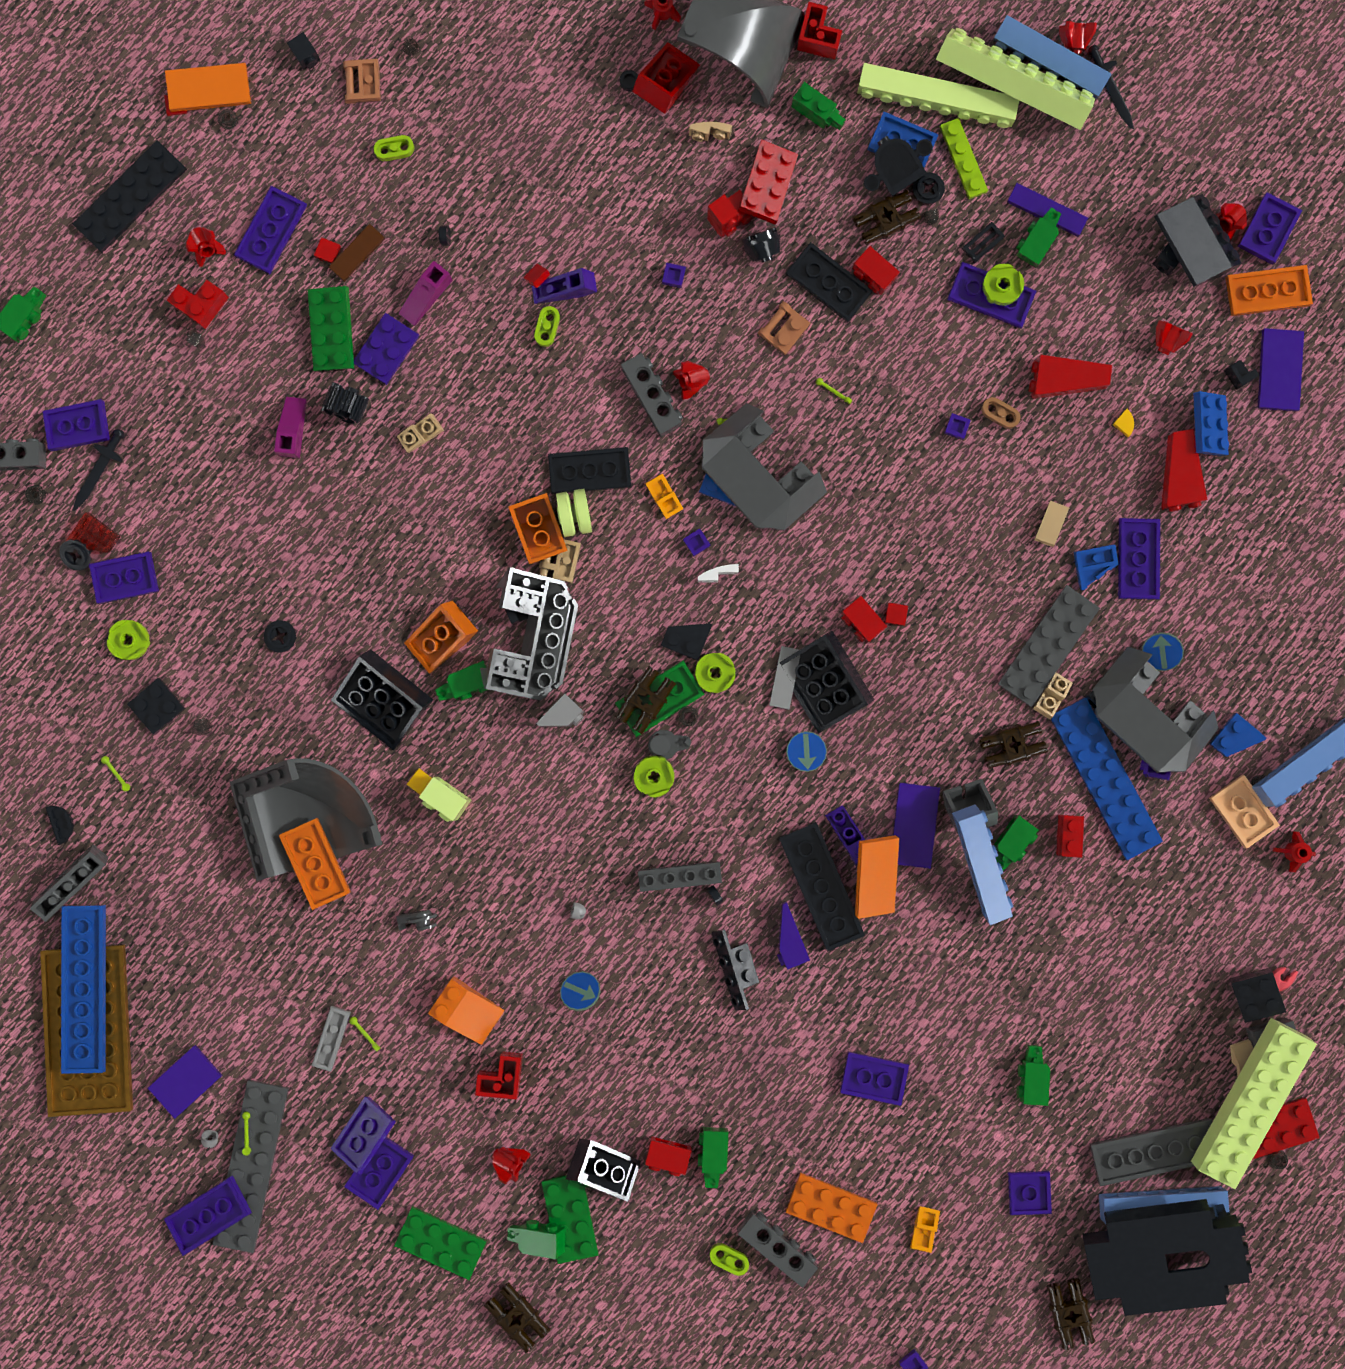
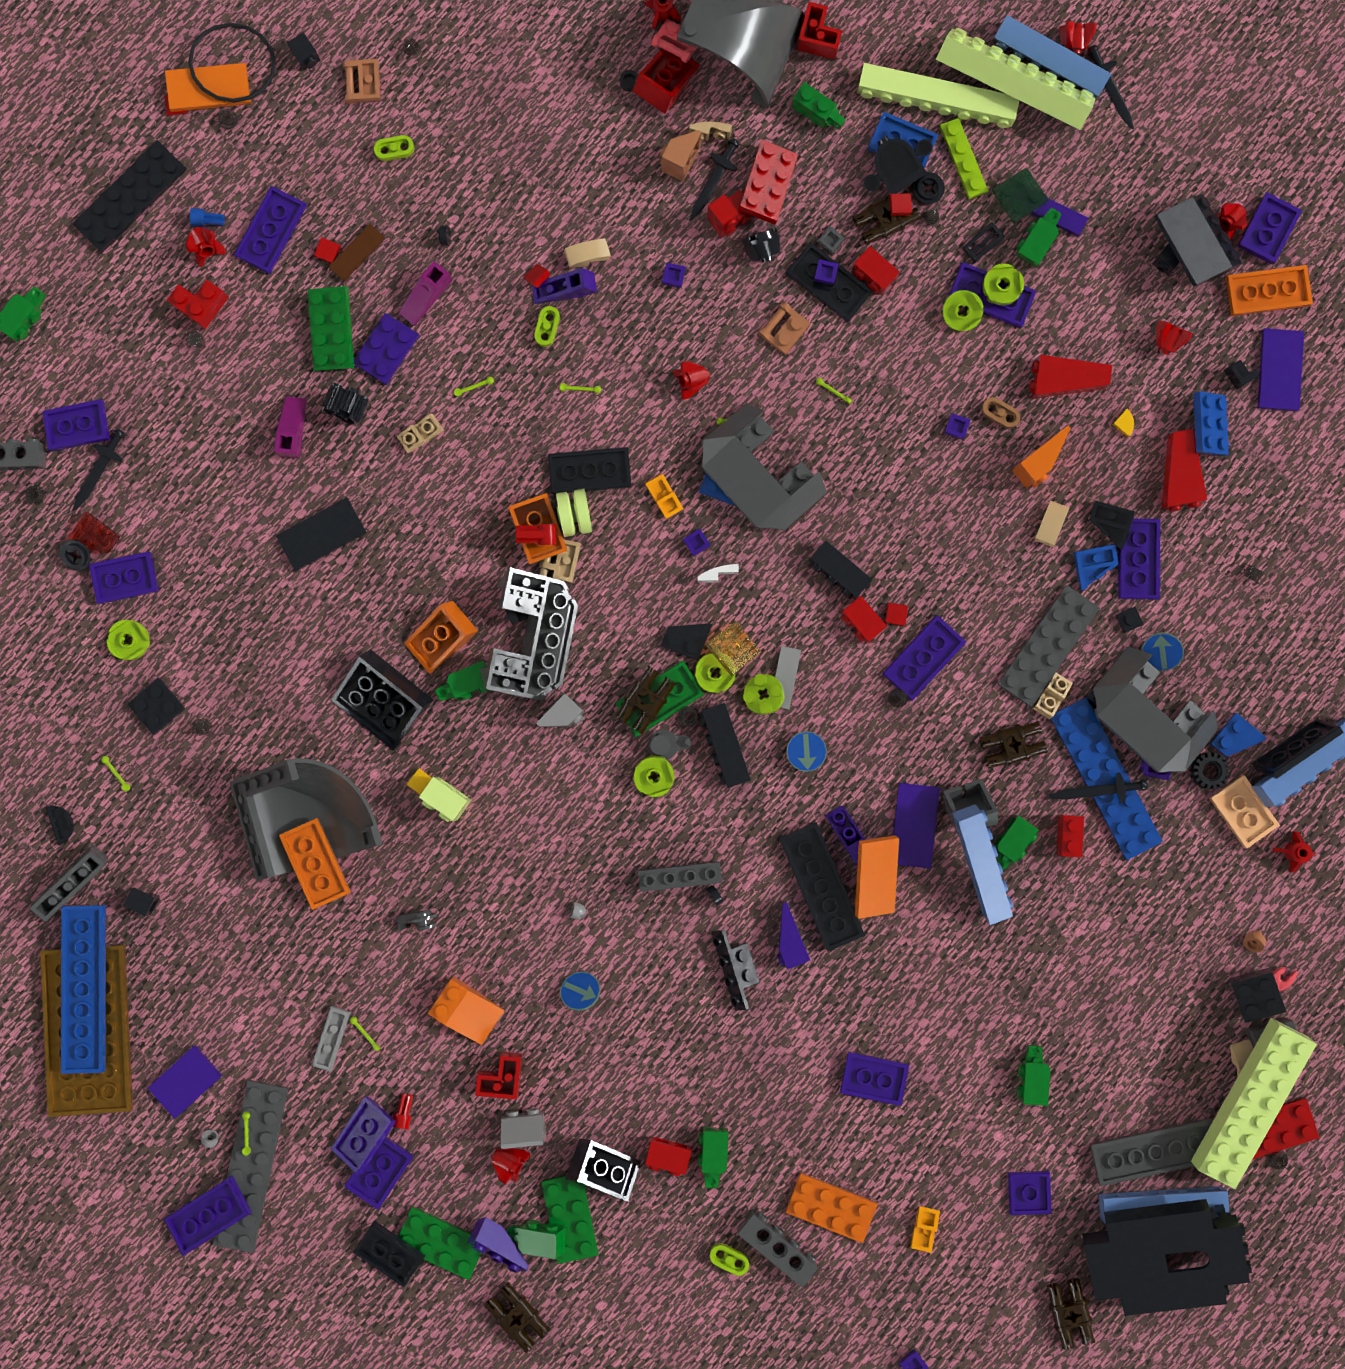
black gear [264,620,297,653] -> none
dark grey brick [621,353,683,438] -> none
black slope [776,630,875,734] -> none
none -> black panel [123,888,160,916]
none -> black piece [188,23,276,103]
none -> blue piece [190,208,225,227]
none -> black tile [276,497,367,572]
none -> black tile [353,1220,426,1287]
none -> red piece [393,1093,413,1130]
none -> lime hinge [454,377,494,396]
none -> dark purple slope [467,1217,529,1273]
none -> light grey slope [501,1108,546,1149]
none -> red piece [516,524,556,545]
none -> lime hinge [560,383,601,394]
none -> tan slope [564,238,611,268]
none -> coral plate [651,19,697,63]
none -> nougat slope [660,130,702,182]
none -> black sword [690,138,739,221]
none -> black brick [699,703,751,788]
none -> clear yellow tile [706,621,761,676]
none -> lime plate [743,674,785,715]
none -> black brick [809,540,872,600]
none -> dark purple plate [814,259,838,285]
none -> dark grey tile [817,226,845,255]
none -> dark purple tile [882,615,966,701]
none -> clear smoke plate [888,688,908,707]
none -> red tile [889,194,912,216]
none -> lime plate [943,290,983,331]
none -> clear green plate [992,167,1049,224]
none -> orange slope [1012,426,1071,489]
none -> black sword [1049,773,1148,803]
none -> black wing [1089,500,1136,550]
none -> black plate [1115,607,1144,633]
none -> black tyre [1189,753,1231,789]
none -> clear smoke plate [1243,564,1264,582]
none -> nougat tile [1243,931,1266,952]
none -> black tile [1252,718,1344,779]

